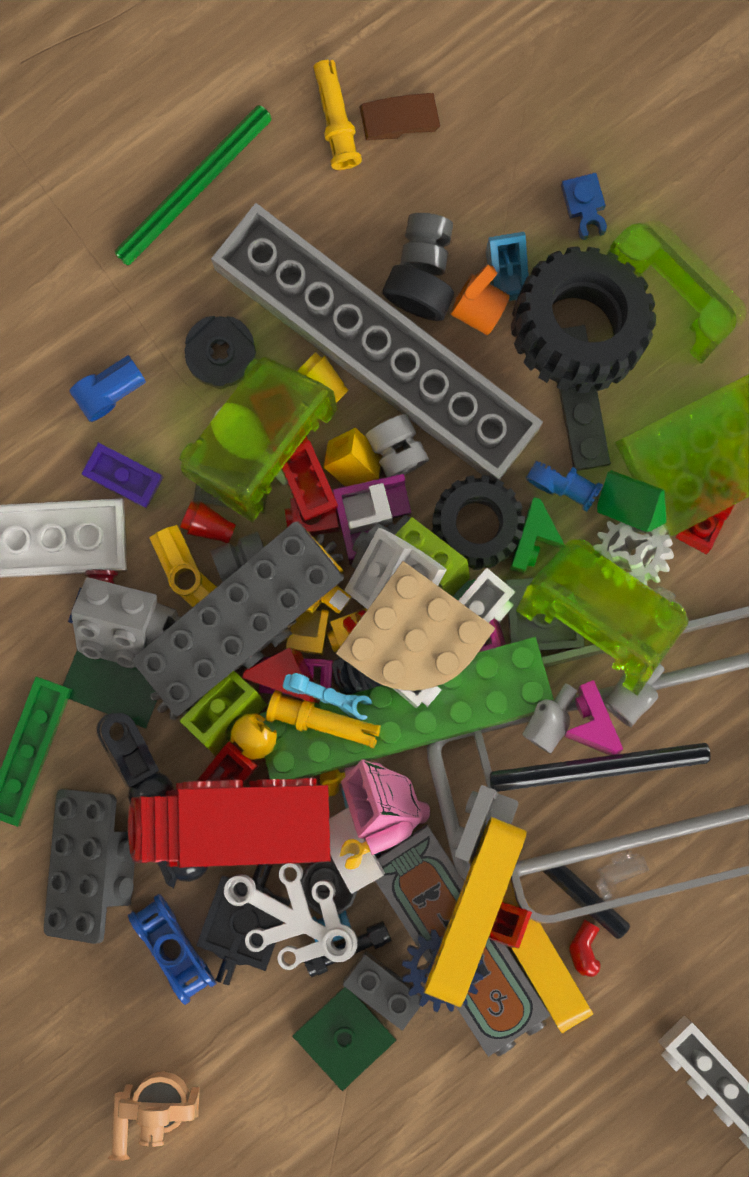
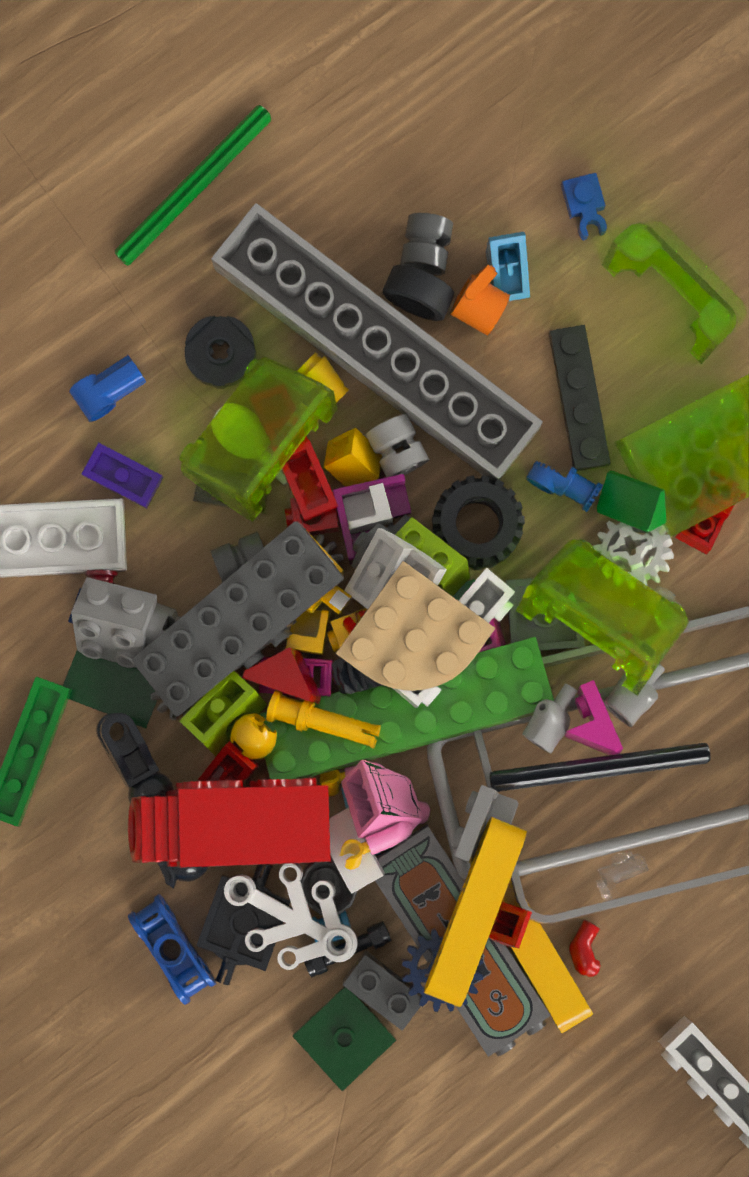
dark grey bracket [44,789,135,944] -> none
light nougat piece [108,1071,200,1161] -> none
yellow piece [149,525,217,607] -> none
red cone [180,501,236,544] -> none
medium azure piece [283,673,372,720] -> none
yellow pin [313,60,362,170] -> none
reddish brown slope [359,93,440,140] -> none
green slope [509,497,564,574] -> none
black tyre [511,246,657,393] -> none
black axle [543,865,630,939] -> none

